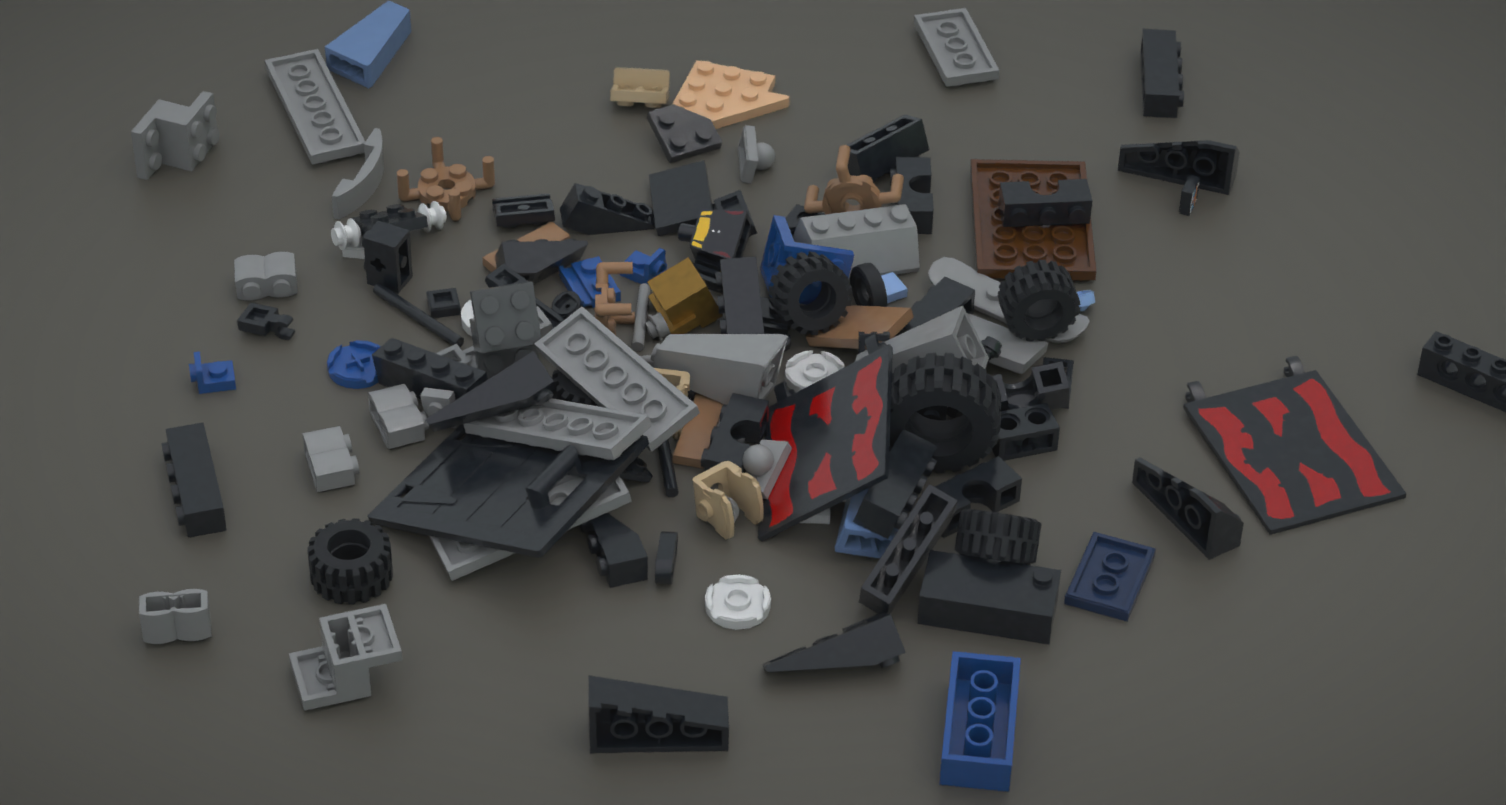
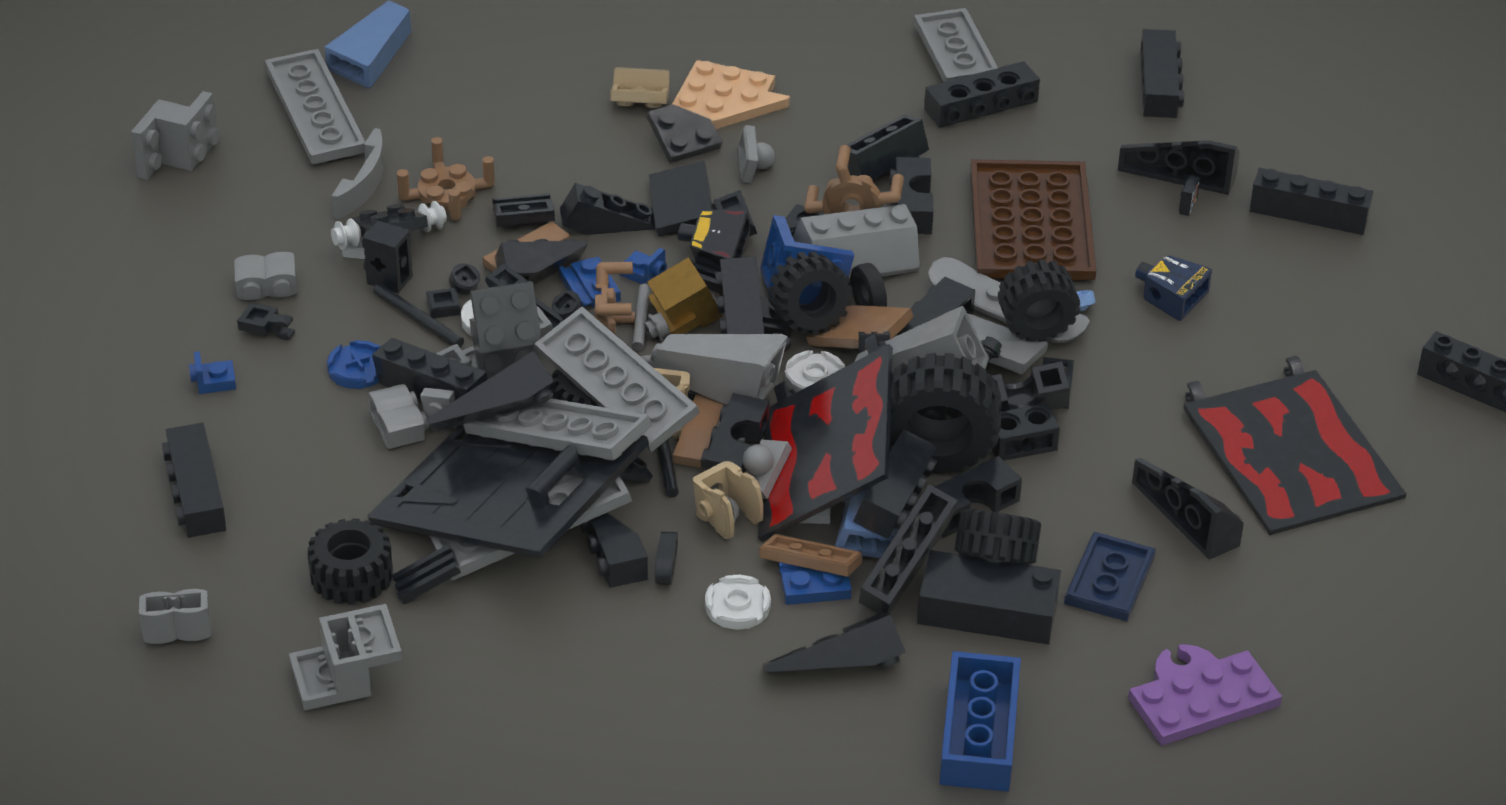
light grey brick [302,426,359,492] -> none
black wedge [589,675,729,753] -> none
light blue tile [881,272,908,303] -> none
black arch [998,179,1092,227] -> none
none -> black tile [392,544,461,604]
none -> black tile [449,263,480,294]
none -> medium nougat tile [759,534,862,577]
none -> blue plate [779,562,852,605]
none -> black brick [924,61,1040,128]
none -> medium lavender plate [1128,644,1282,746]
none -> dark blue torso [1135,256,1212,321]
none -> black brick [1249,168,1373,235]

